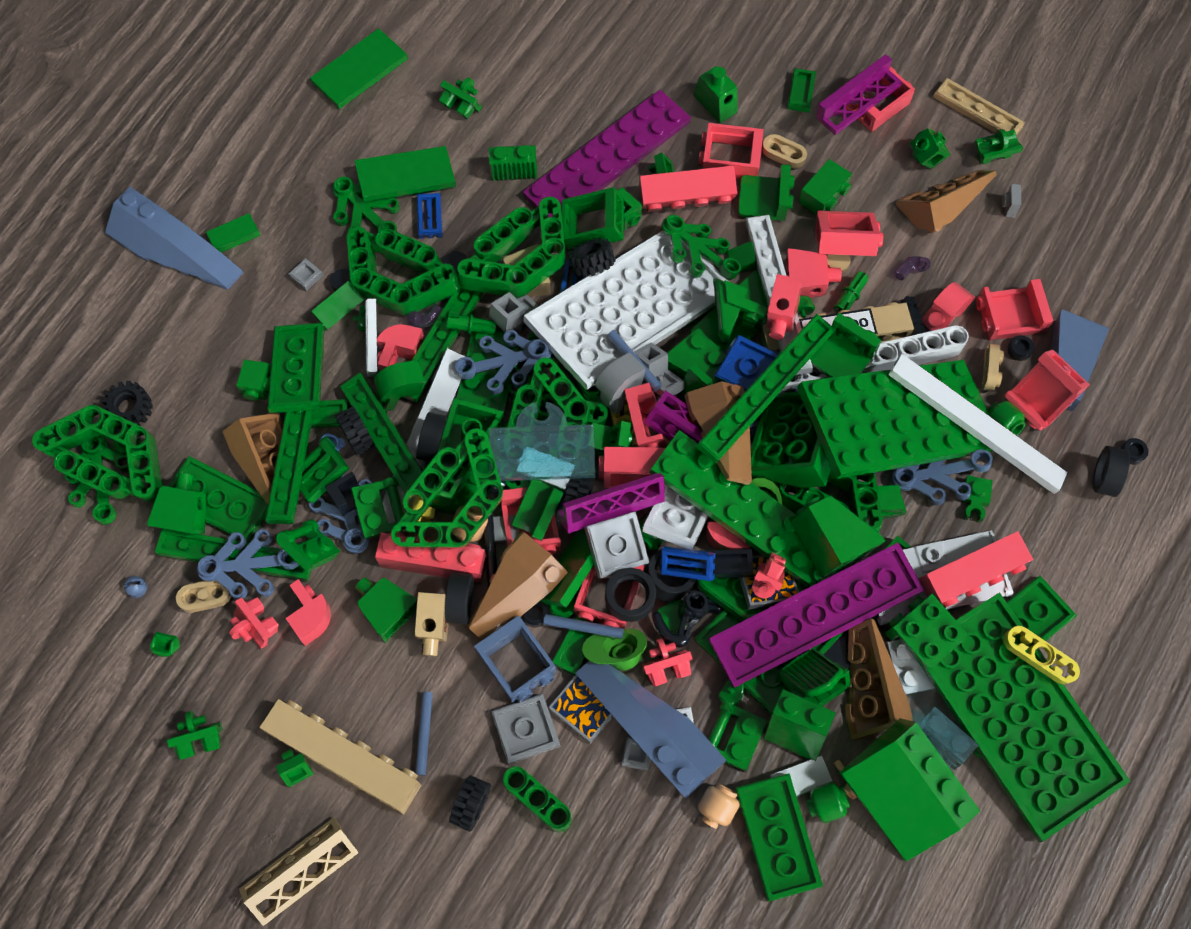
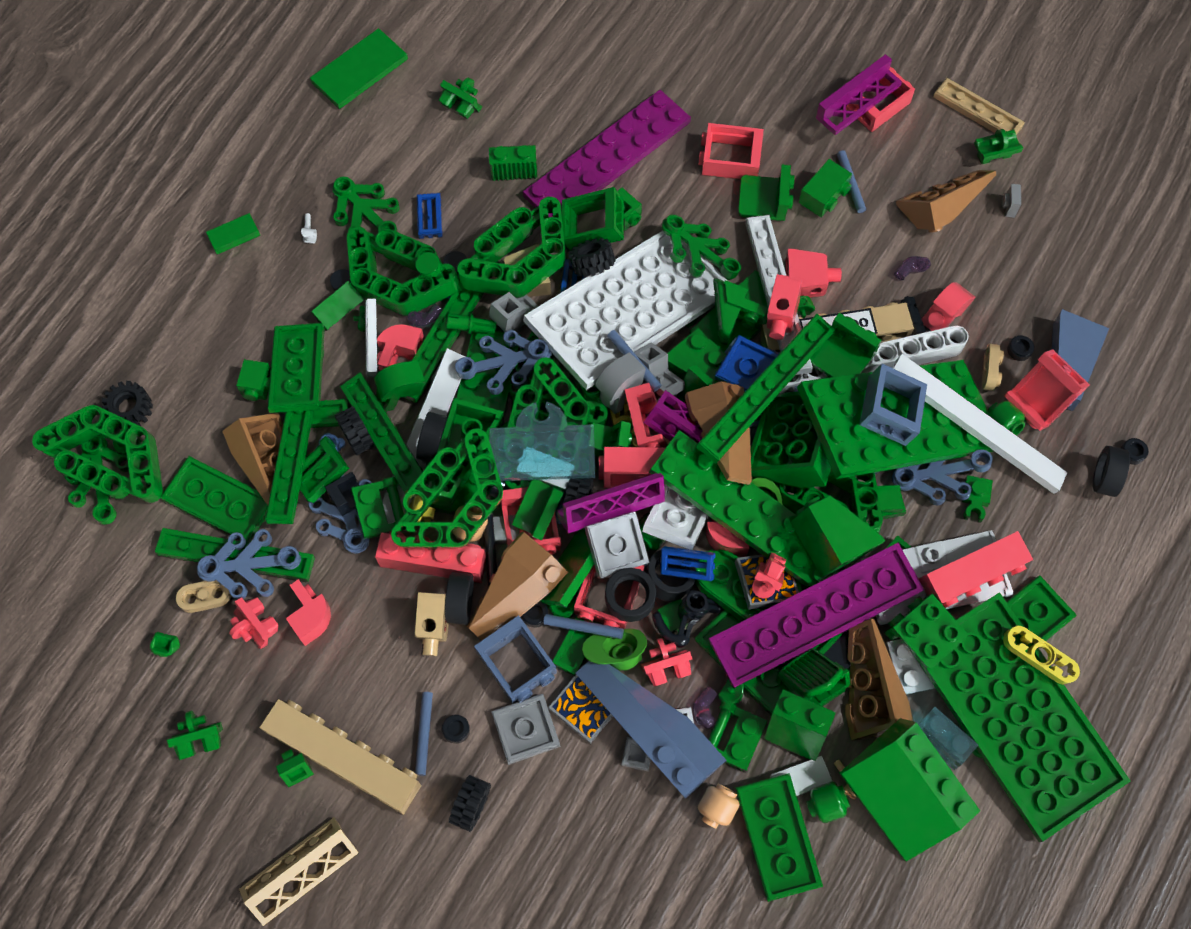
sand blue wedge [105,187,243,290] -> none
sand blue hinge [124,576,147,598] -> none
green torso [147,472,206,534] -> none
green plate [276,519,341,572] -> none
light grey tile [288,258,324,292] -> none
green tile [354,146,456,202] -> none
green torso [355,577,417,643] -> none
green beam [503,766,572,833] -> none
coral brick [639,166,737,212] -> none
green tile [648,152,674,174] -> none
green torso [693,66,738,124] -> none
black tile [699,549,753,578] -> none
green slope [727,242,756,272] -> none
tan plate [762,134,807,169] -> none
green tile [787,68,816,113] -> none
coral window [814,211,883,256] -> none
tan tile [827,254,851,274] -> none
green axle [833,271,868,313] -> none
green brick [909,128,951,169] -> none
coral panel [976,279,1053,341] -> none
none -> white hand [301,213,317,243]
none -> green tile [415,252,442,278]
none -> black tile [442,715,470,744]
none -> clear purple arm [693,686,718,729]
none -> sand blue bar [837,150,866,213]
none -> sand blue window [860,364,927,446]

